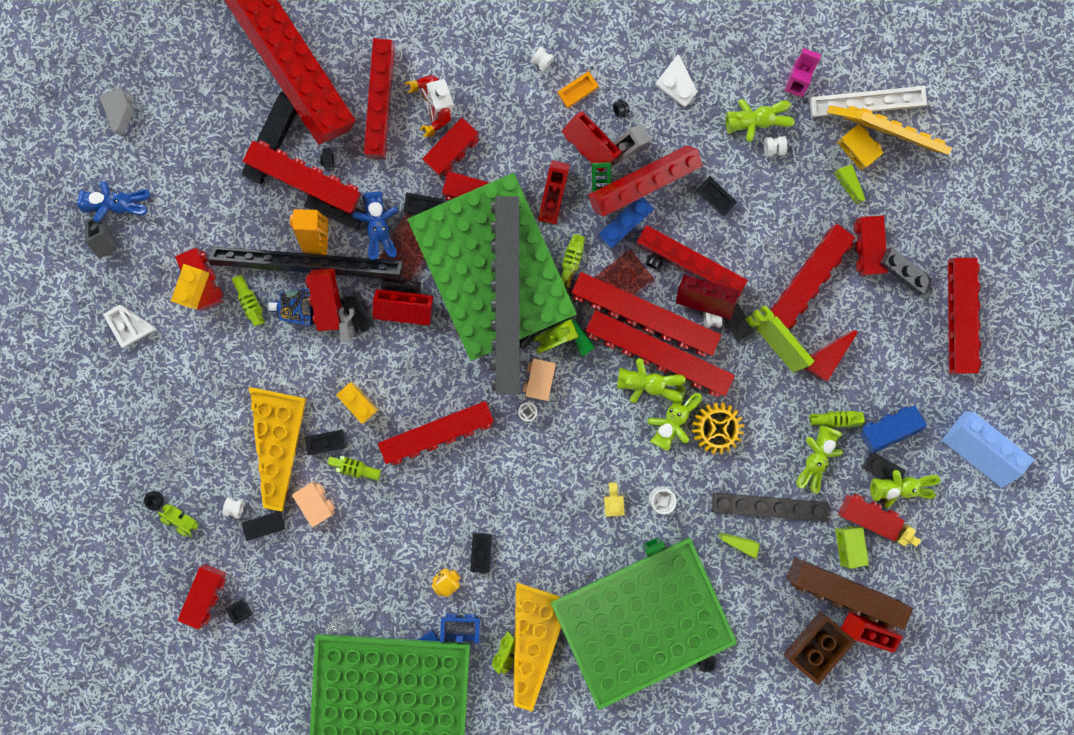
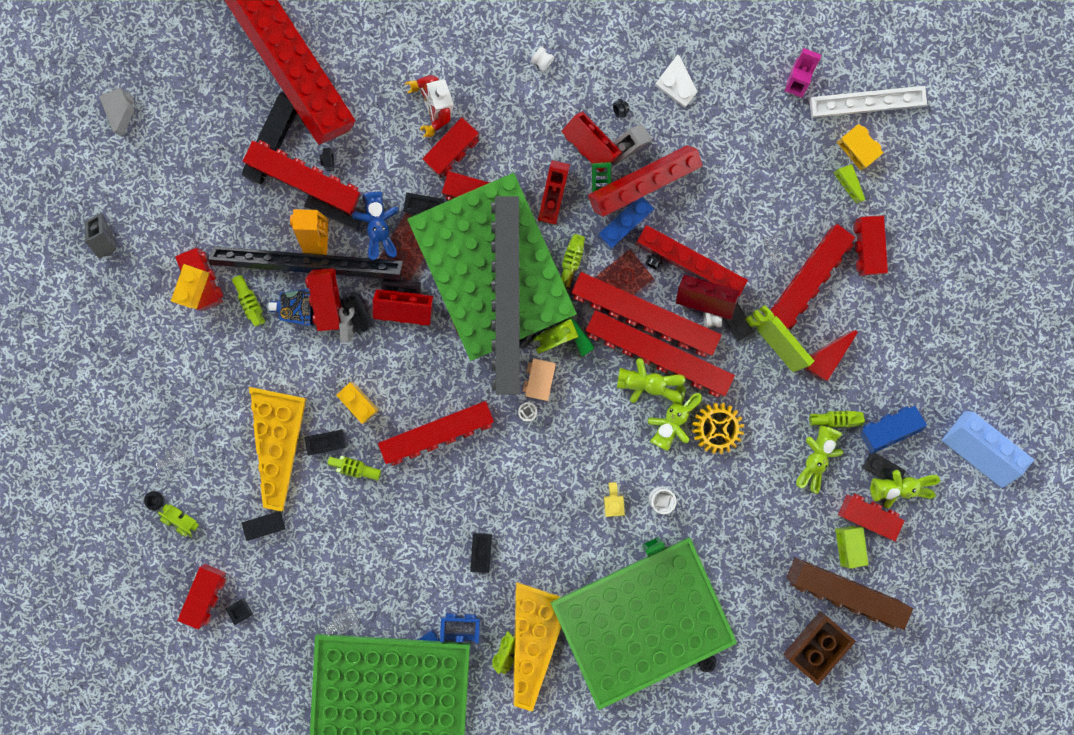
blue animal [77,181,151,223] -> none
white wing [103,305,156,348] -> none
white wheel [223,497,244,519] -> none
light nougat brick [292,481,335,527] -> none
red brick [364,38,395,160] -> none
yellow head [431,568,461,597] -> none
light orange tile [557,71,599,109] -> none
black plate [696,176,737,217] -> none
black plate [711,492,828,521] -> none
lime slope [718,532,760,558] -> none
lime animal [725,99,795,142] -> none
white wheel [764,136,787,157] -> none
yellow wing [827,105,952,155] -> none
red brick [841,612,903,653] -> none
plate [880,247,931,295] -> none
light yellow plate [896,524,921,547] -> none
red brick [948,258,981,374] -> none

